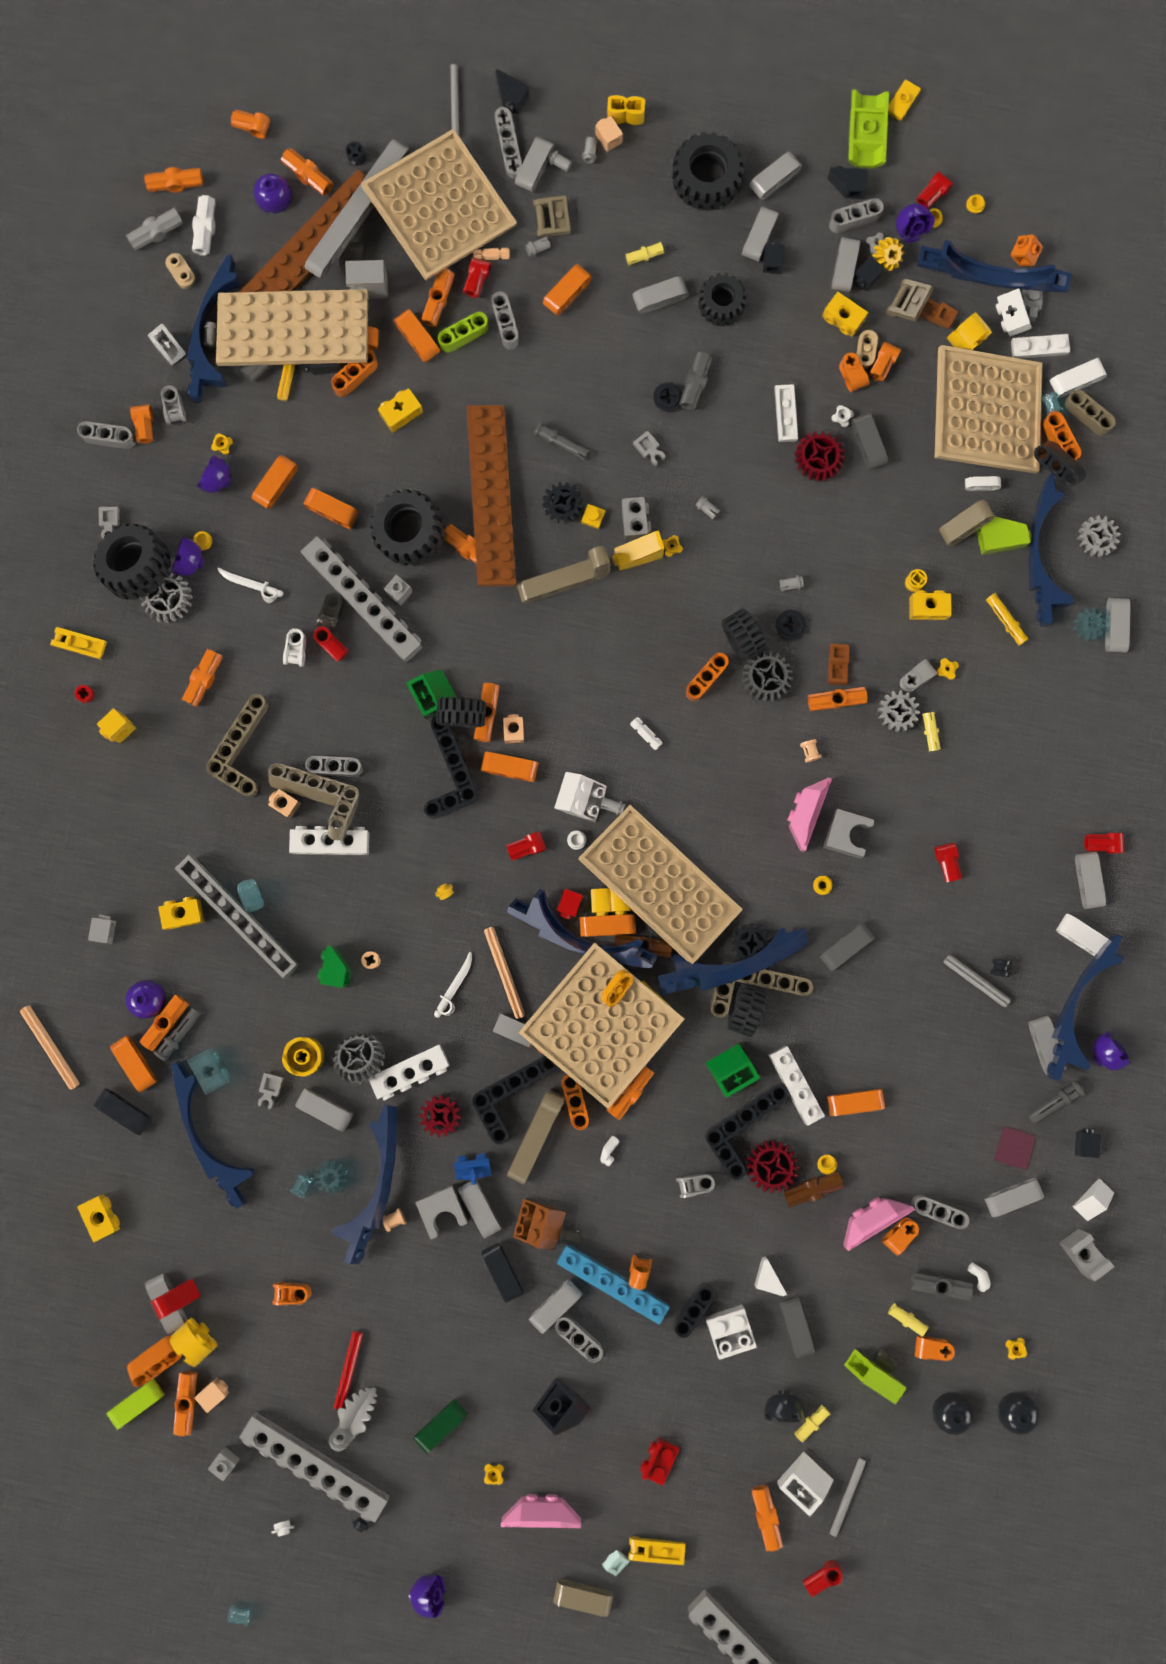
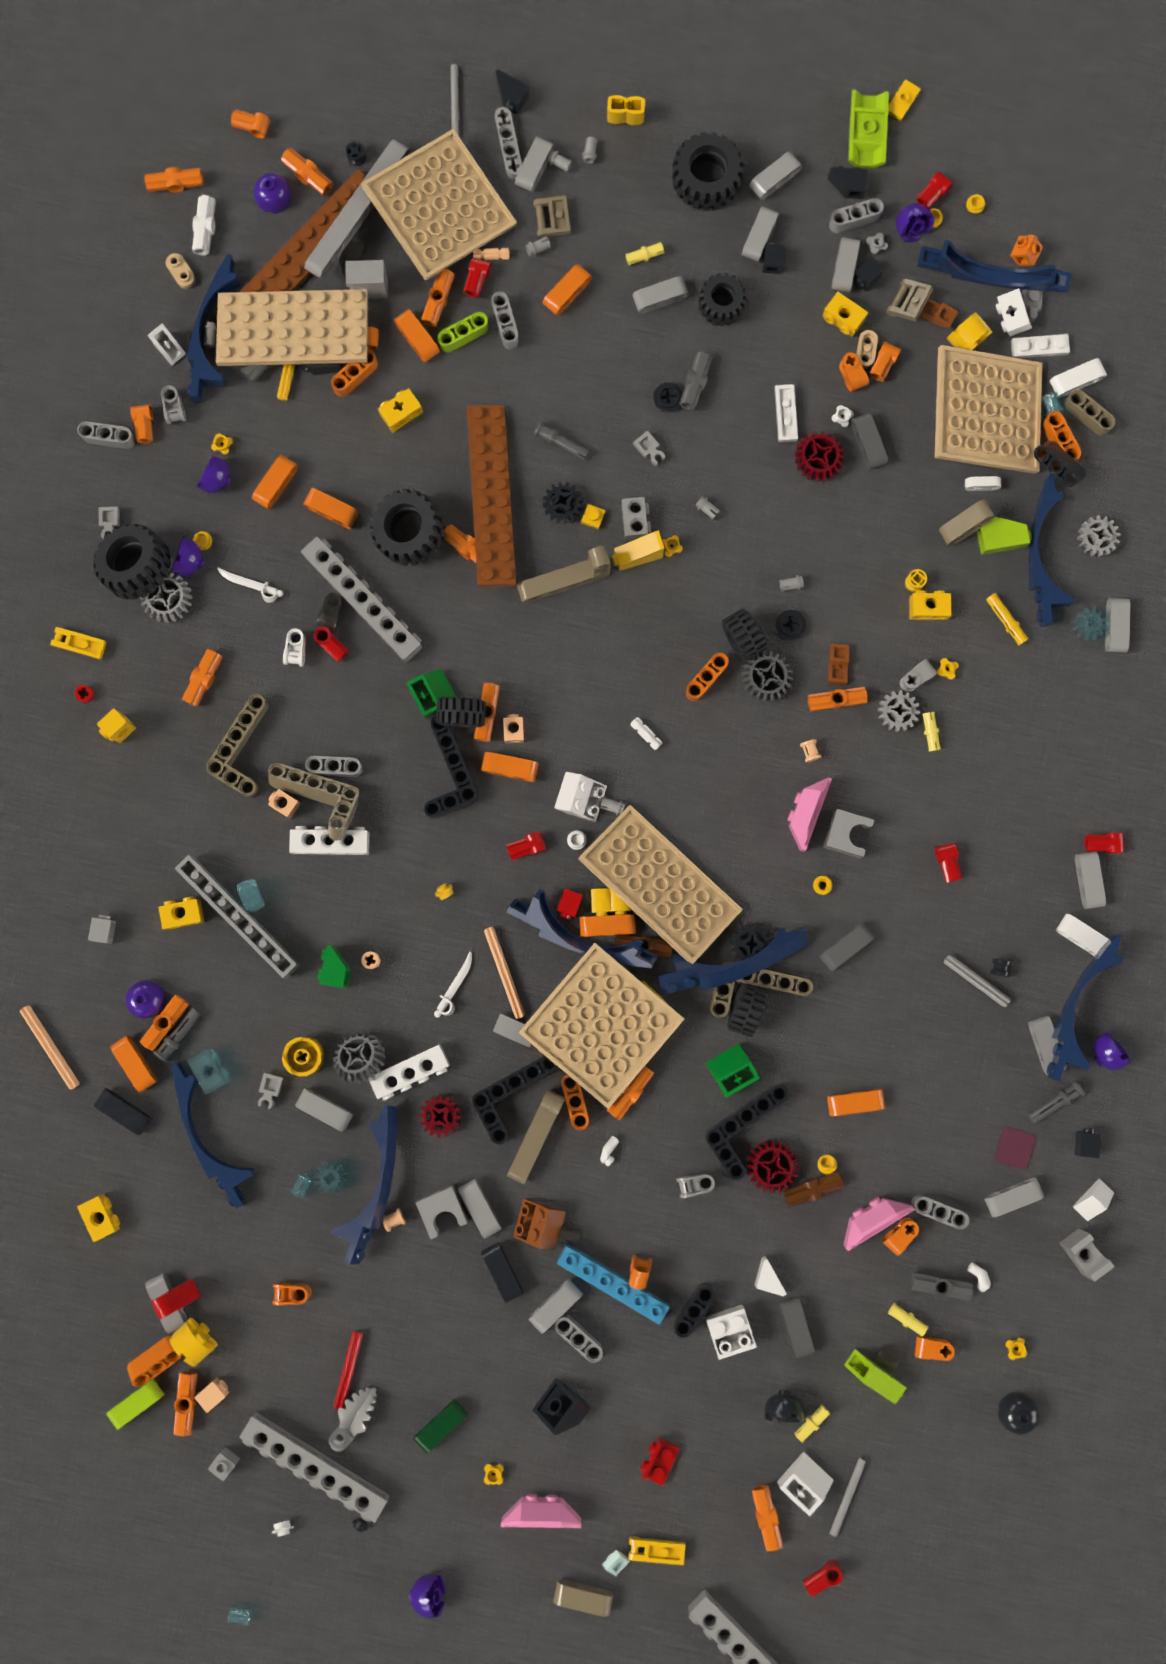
light grey piece [126,208,183,251] -> none
light grey brick [384,575,413,606] -> none
blue hips [454,1153,491,1185] -> none
light nougat brick [595,116,623,152] -> none
light orange plate [601,970,633,1007] -> none
white brick [768,1046,825,1126] -> none
yellow gear [872,237,905,271] -> none
black cylinder [932,1393,973,1435] -> none

